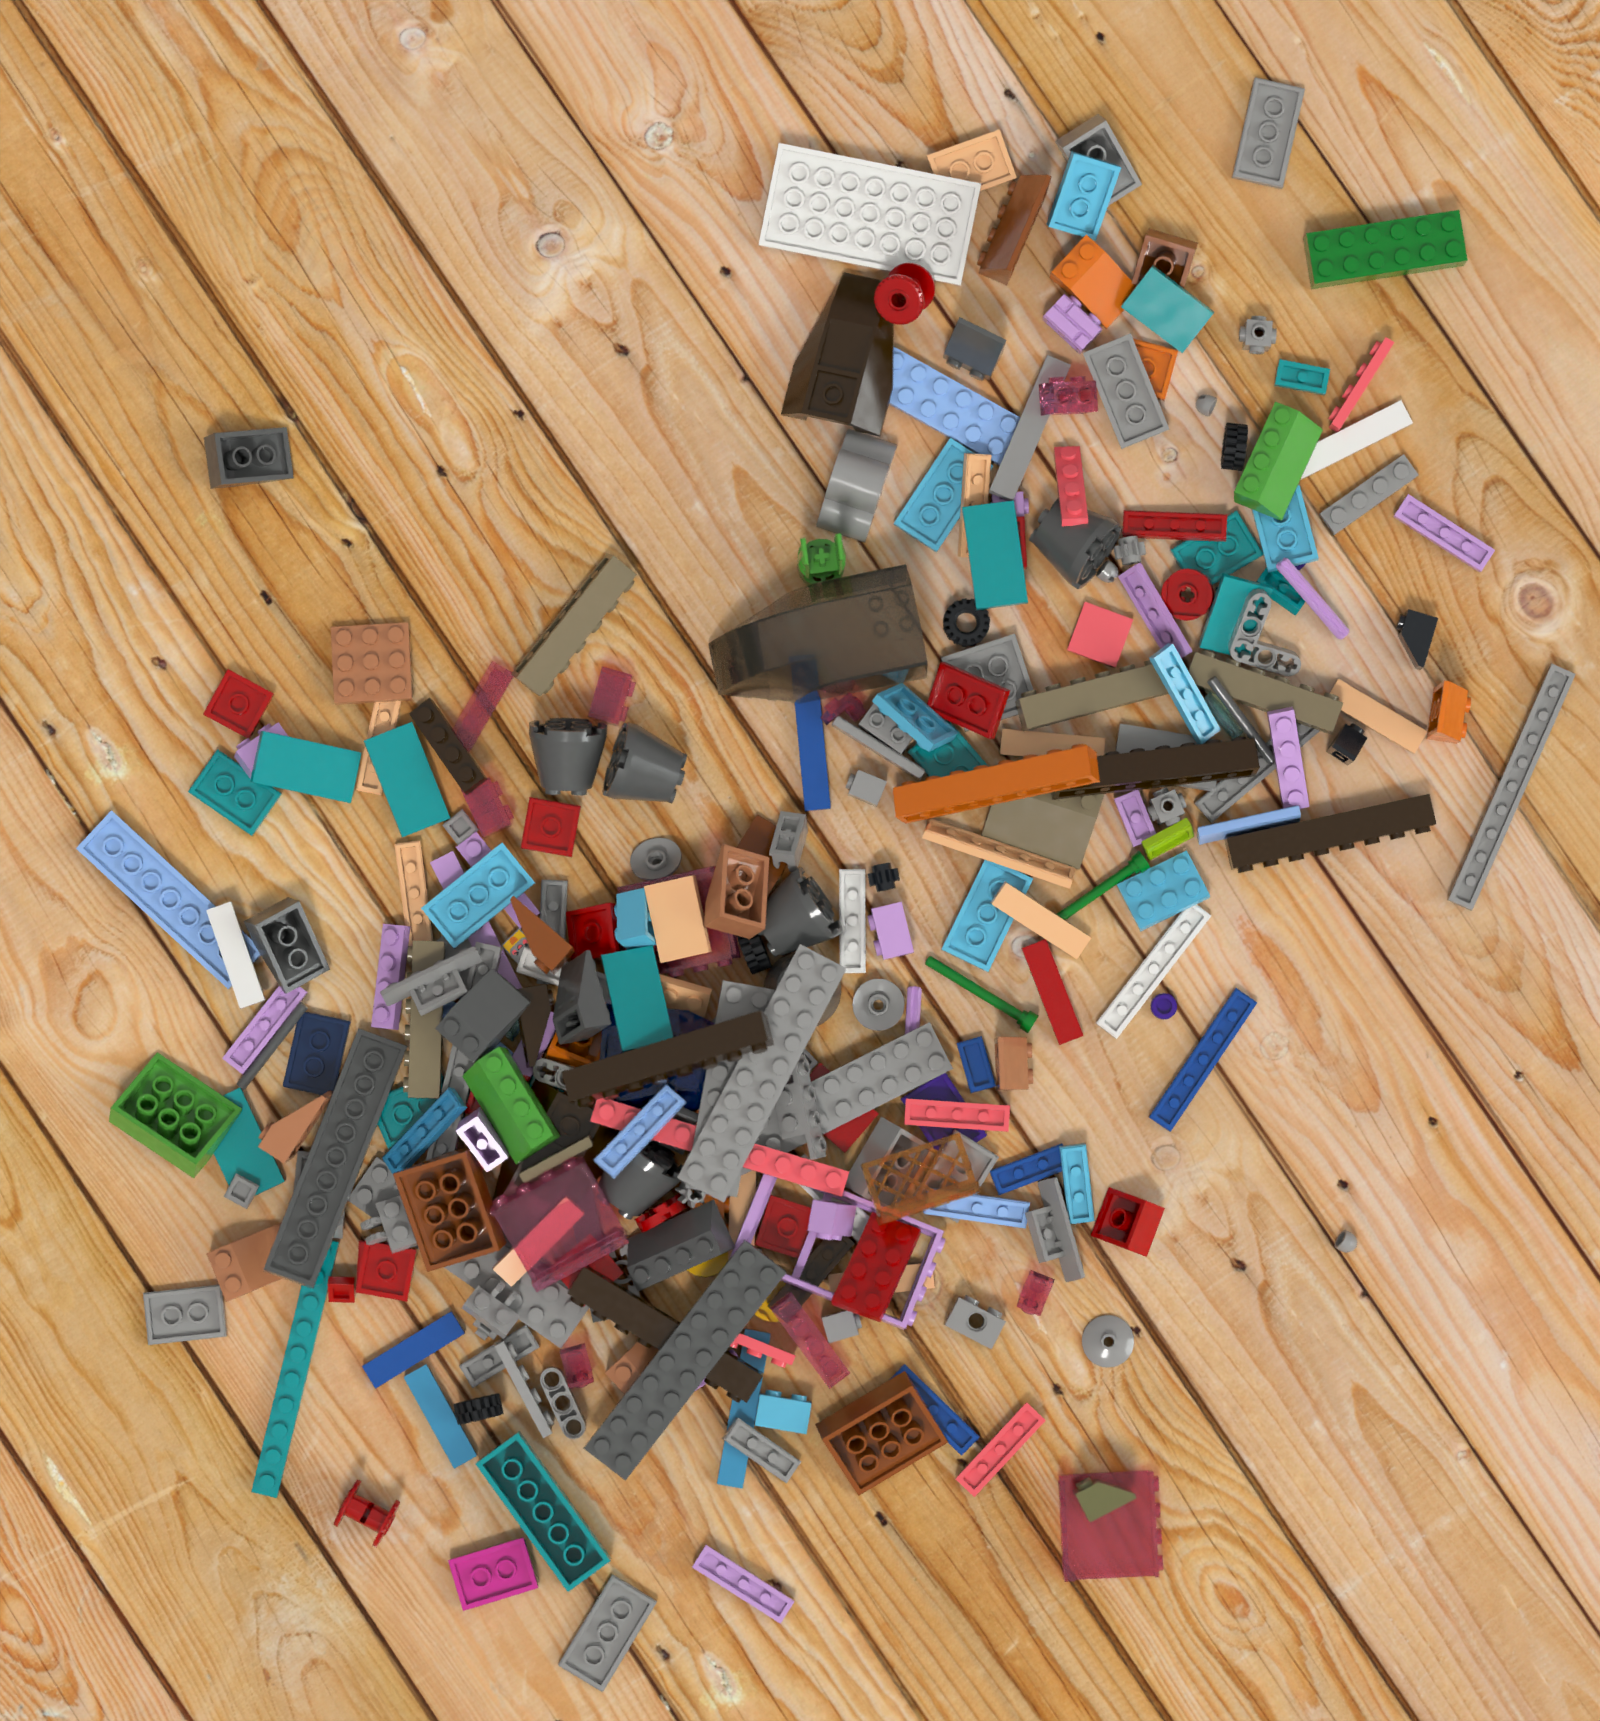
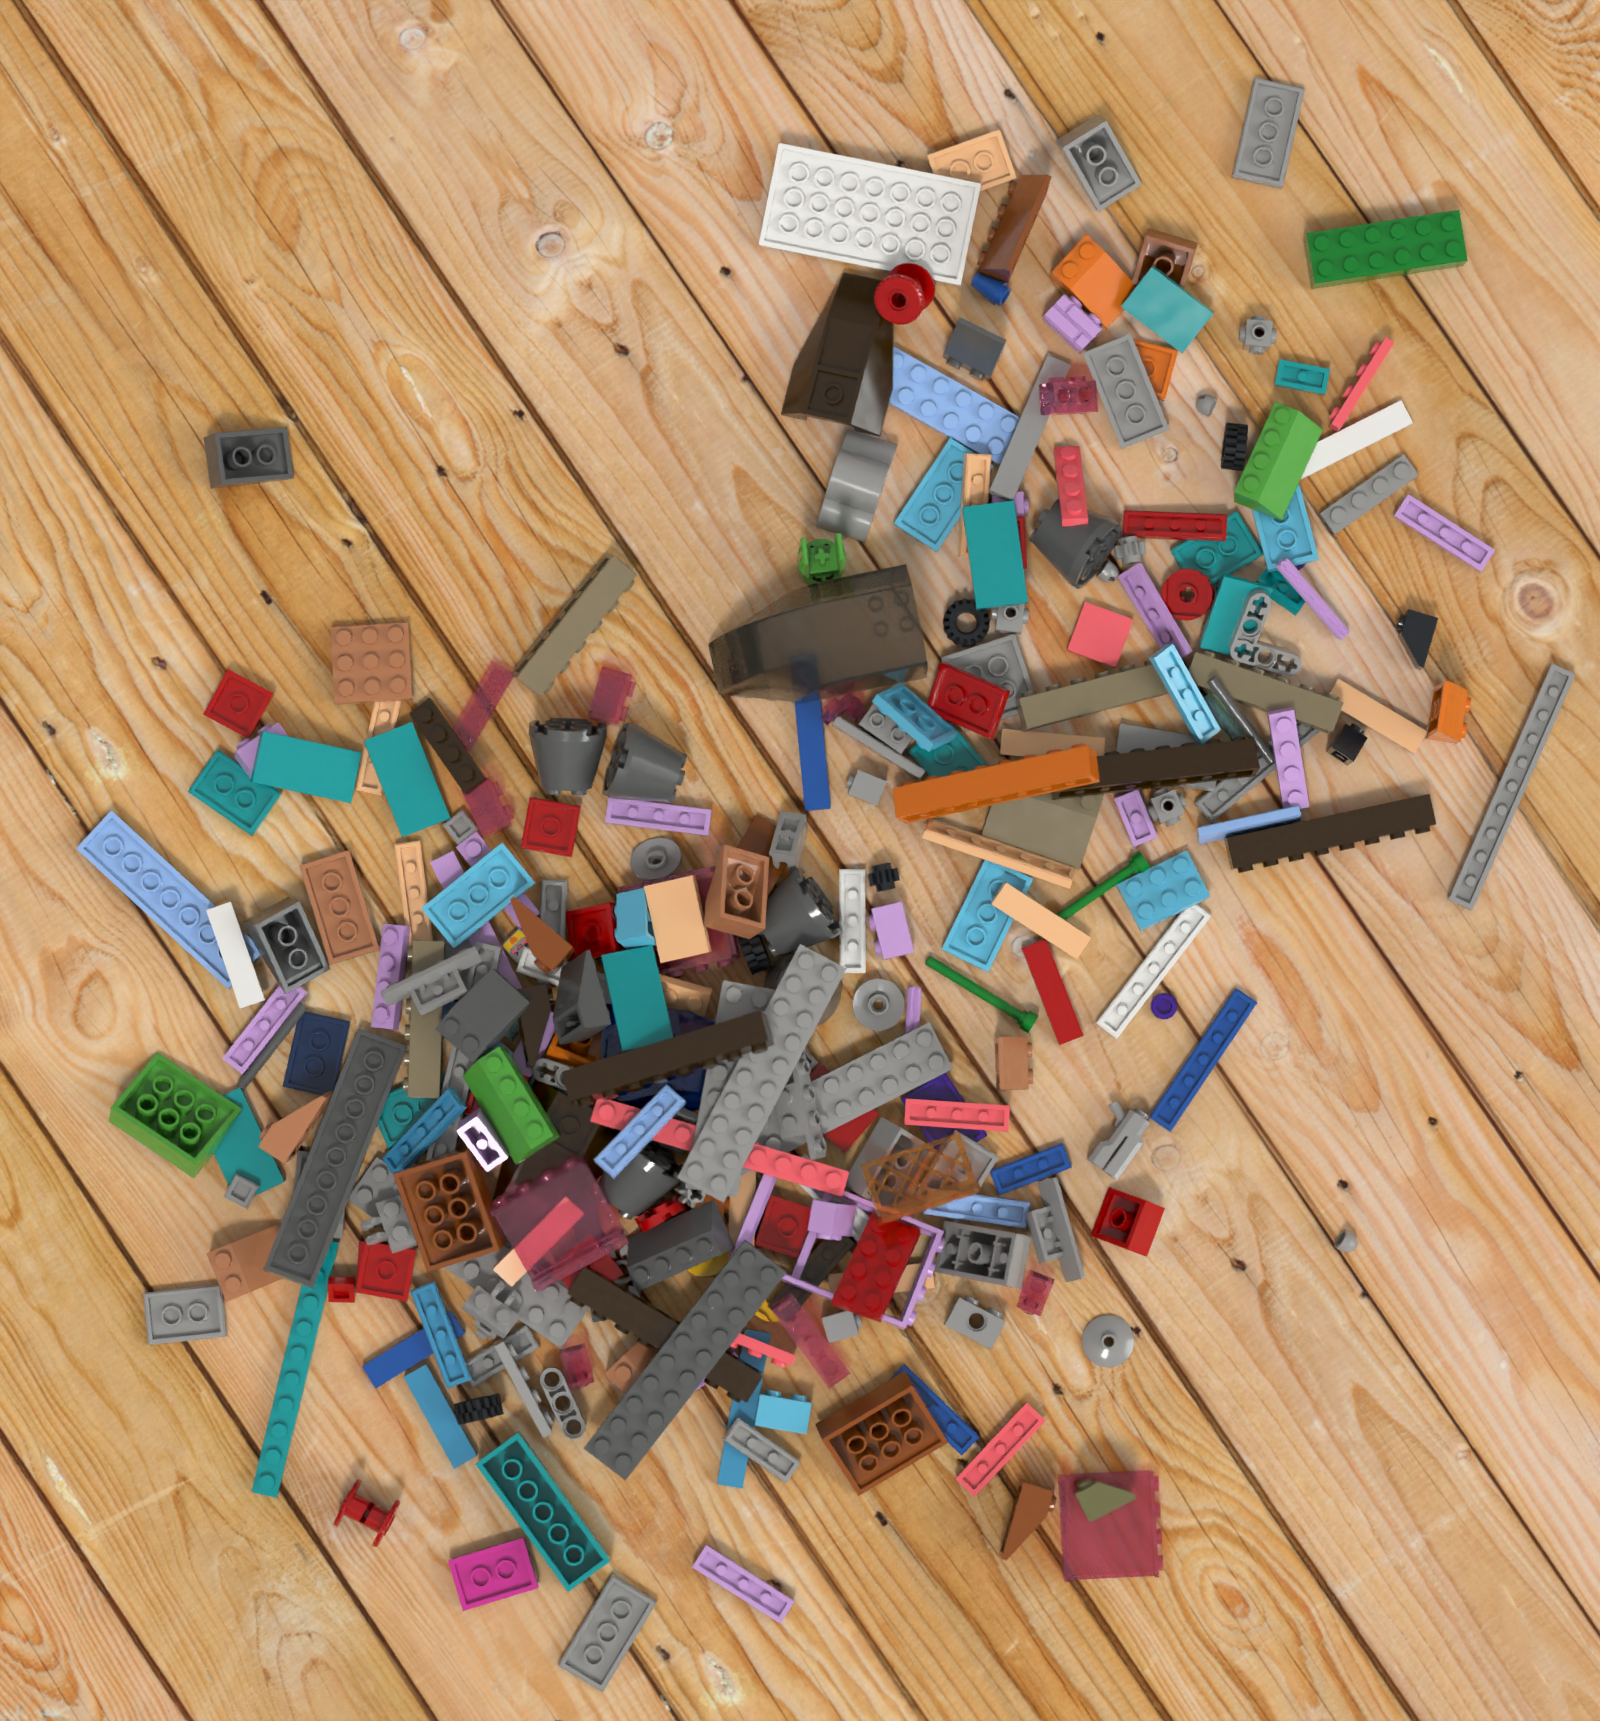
dark tan tile [519,1135,594,1183] -> none
blue tile [956,1036,996,1093] -> none
medium azure plate [1046,151,1121,241] -> none
medium azure tile [1059,1143,1095,1224] -> none
lime tile [1141,817,1194,860] -> none
none -> nougat plate [299,850,380,965]
none -> dark azure tile [410,1281,472,1389]
none -> lavender plate [605,797,712,836]
none -> light grey brick [934,1221,1031,1289]
none -> blue cone [971,272,1011,306]
none -> light grey brick [991,604,1029,635]
none -> dark orange slope [999,1479,1057,1561]
none -> light grey piece [1087,1100,1150,1180]

